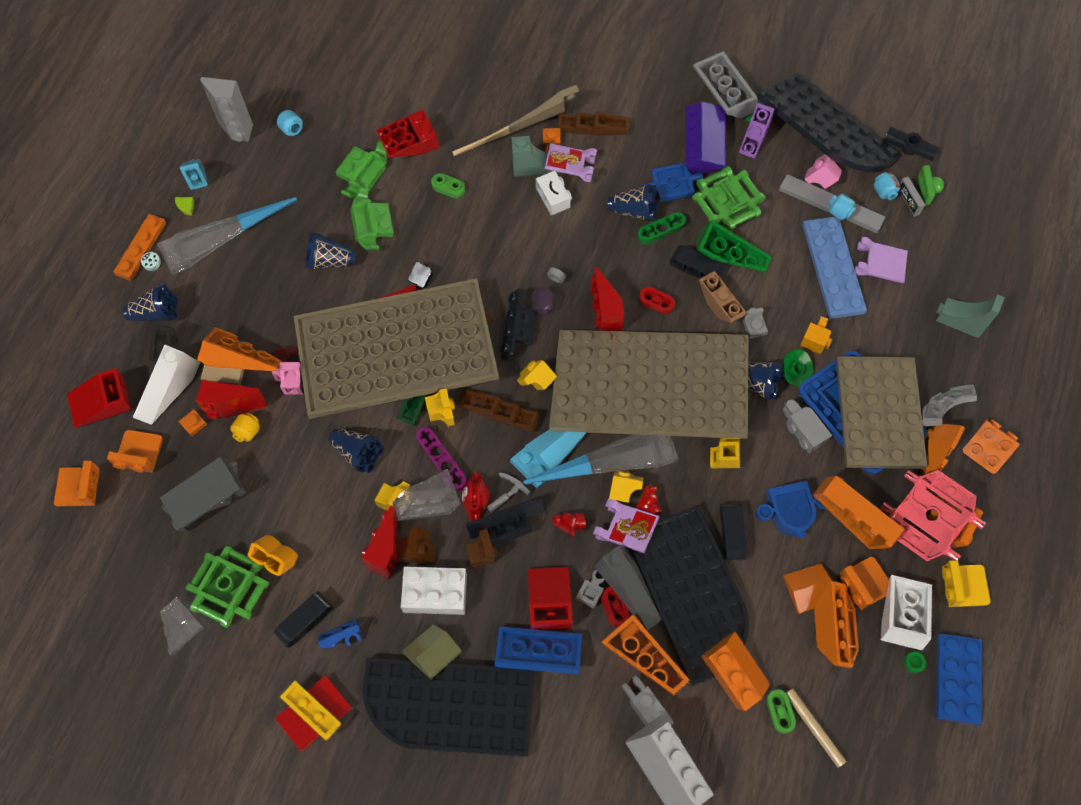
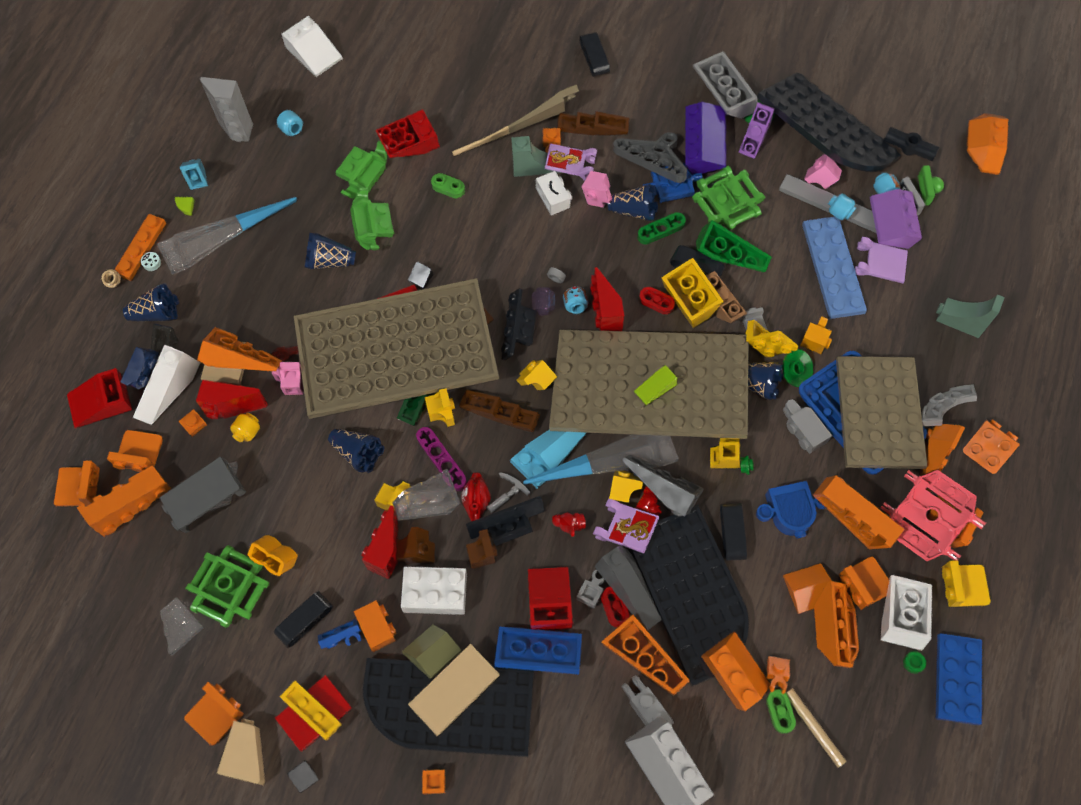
none -> orange wedge [77,465,171,537]
none -> tan plate [102,269,121,288]
none -> dark blue slope [121,347,158,389]
none -> orange bracket [185,682,244,745]
none -> tan slope [217,719,265,786]
none -> white slope [282,16,342,77]
none -> black slope [287,760,319,793]
none -> orange brick [354,600,397,652]
none -> tan tile [408,644,500,737]
none -> orange plate [422,770,445,794]
none -> medium azure head [563,286,588,314]
none -> black beam [579,32,610,77]
none -> bright pink brick [582,171,612,208]
none -> dark grey beam [613,132,687,183]
none -> dark grey wedge [623,455,704,517]
none -> lime slope [634,365,677,405]
none -> yellow slope [661,258,723,328]
none -> green plate [741,455,754,475]
none -> yellow bracket [746,320,798,357]
none -> orange plate [767,656,790,694]
none -> medium lavender slope [870,189,922,249]
none -> orange wedge [967,113,1008,175]

